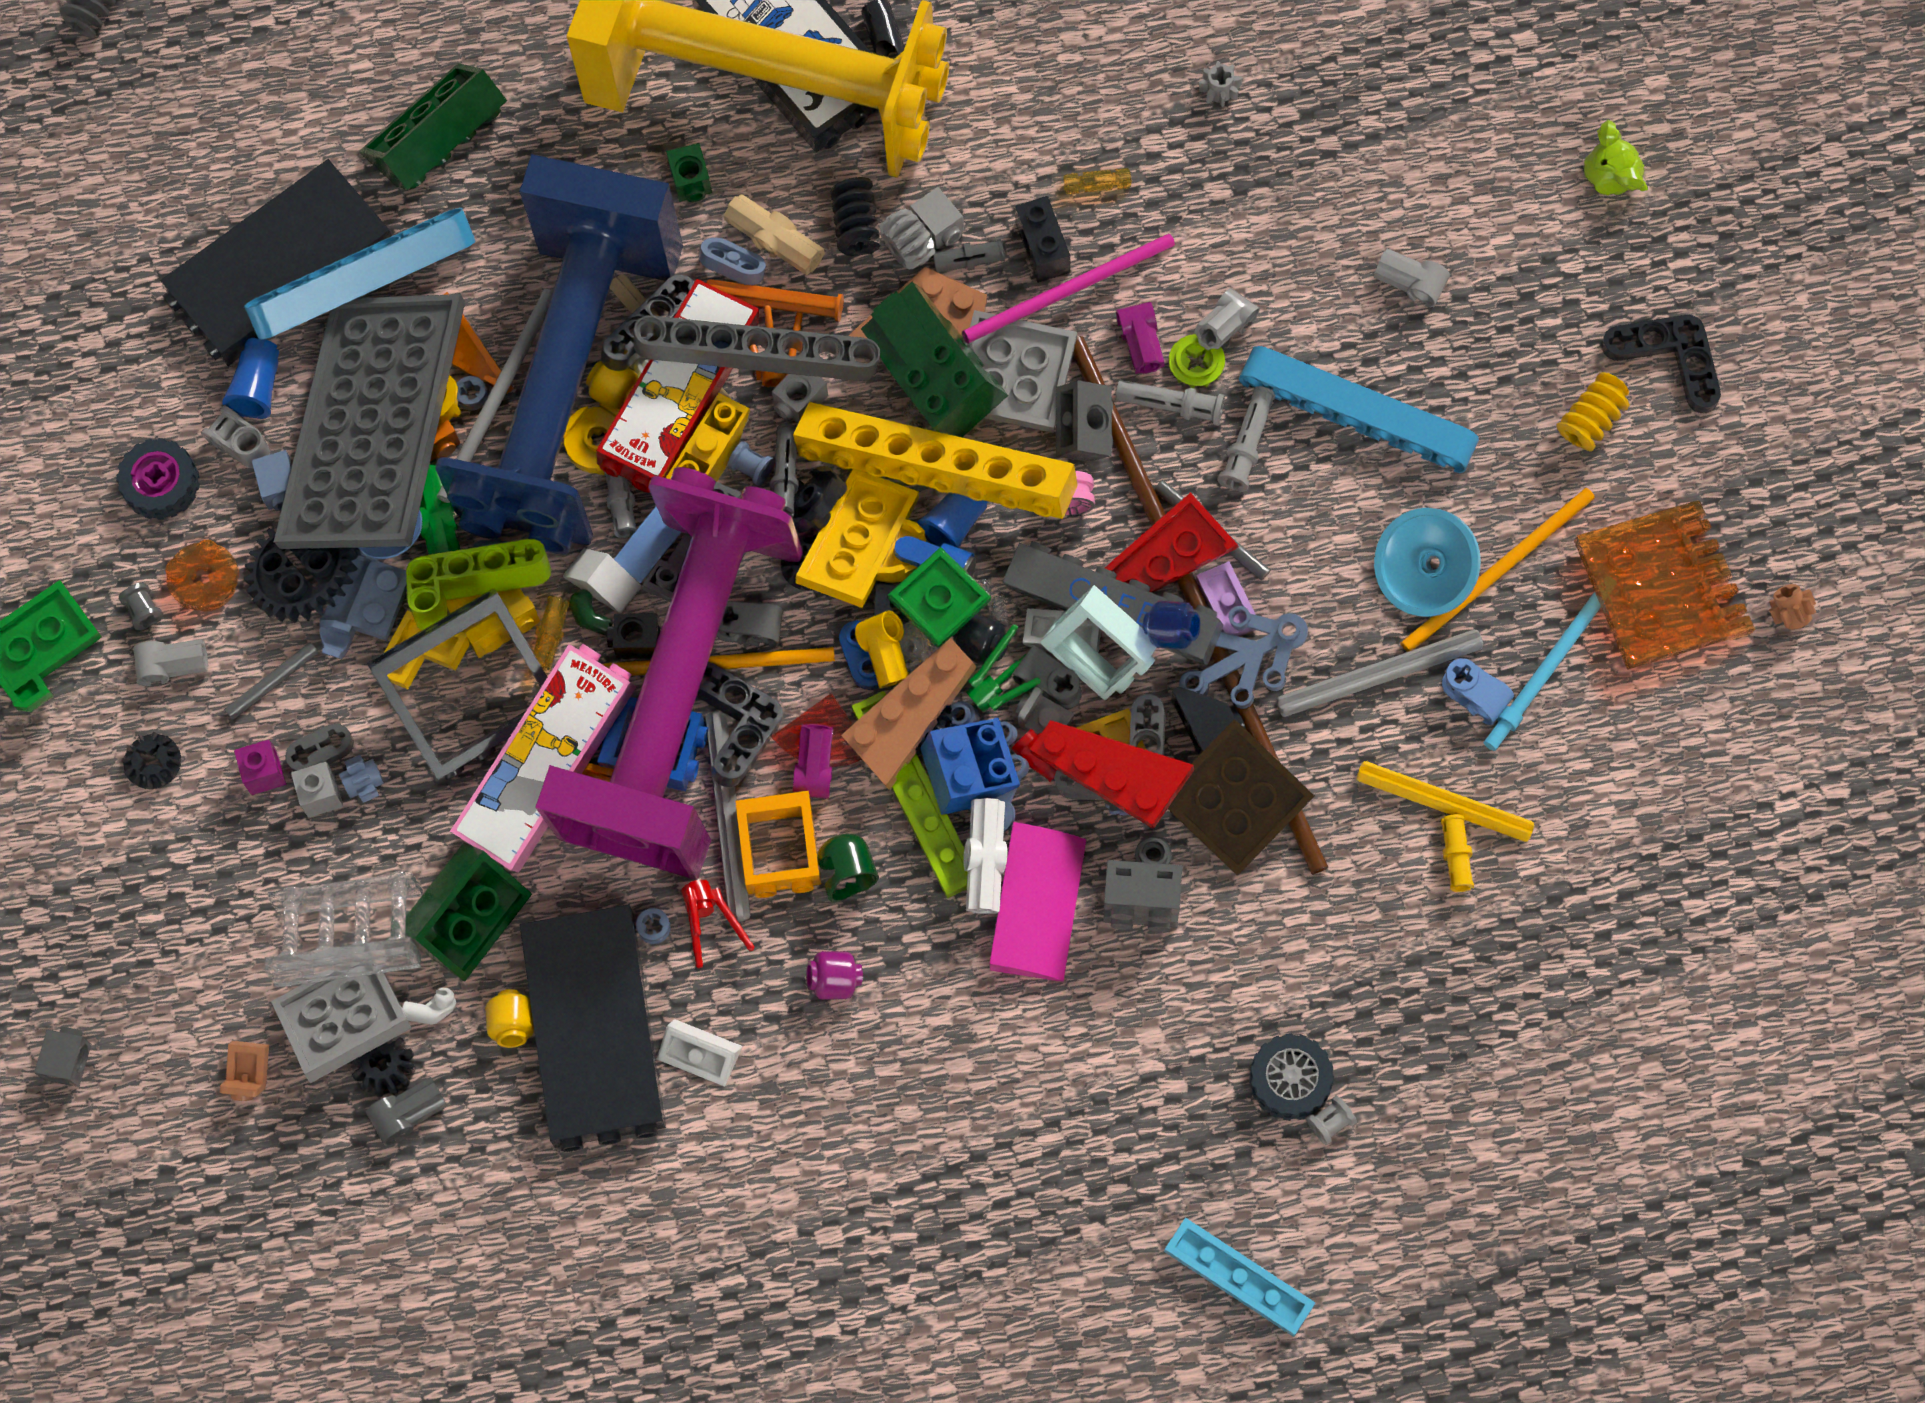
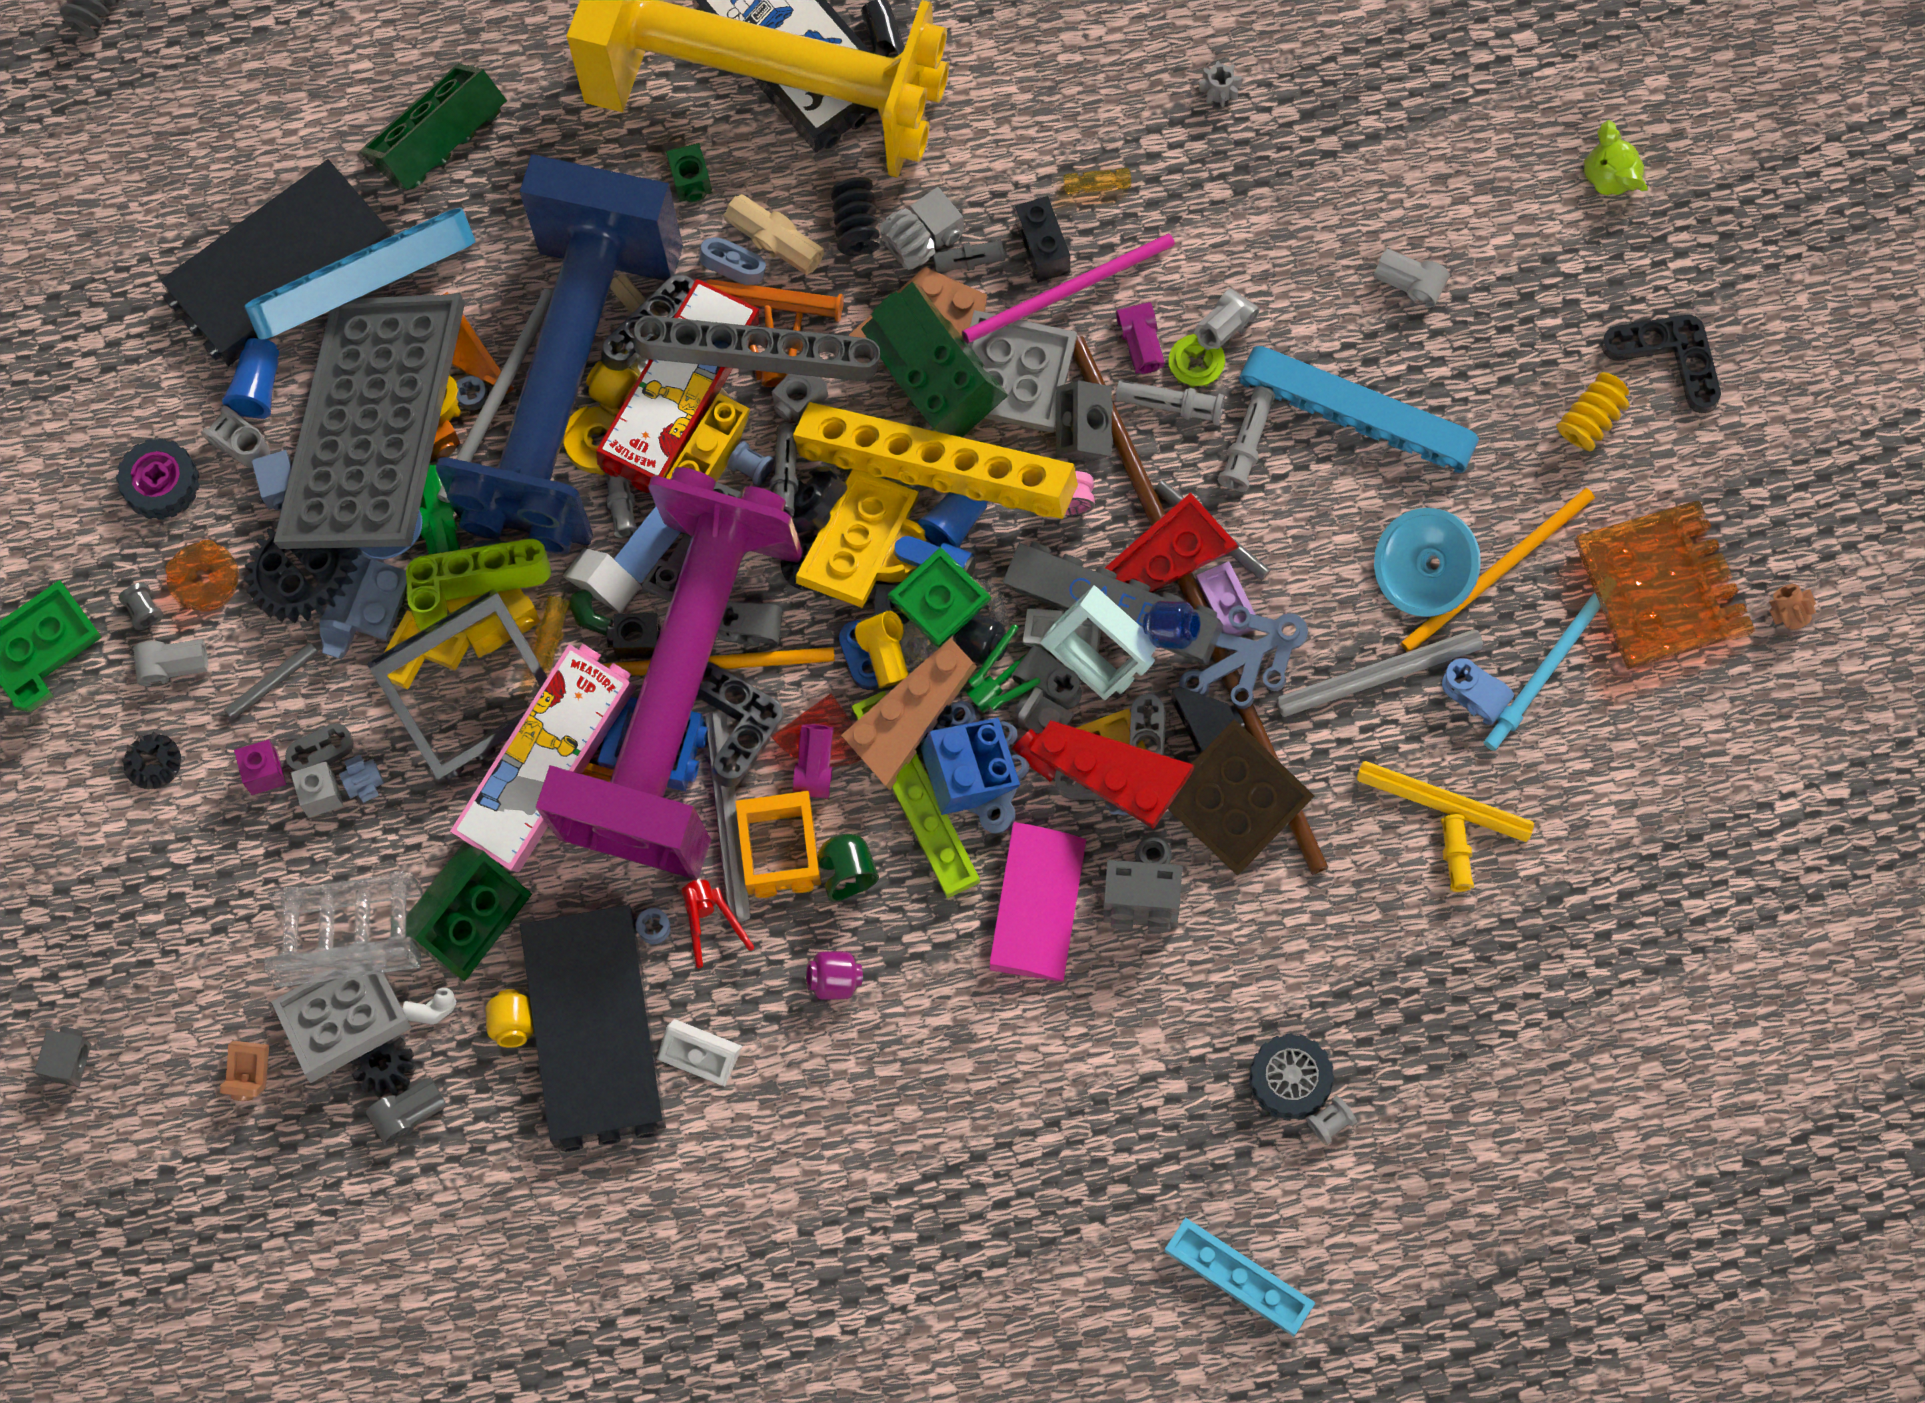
white piece [964,798,1007,914] -> none

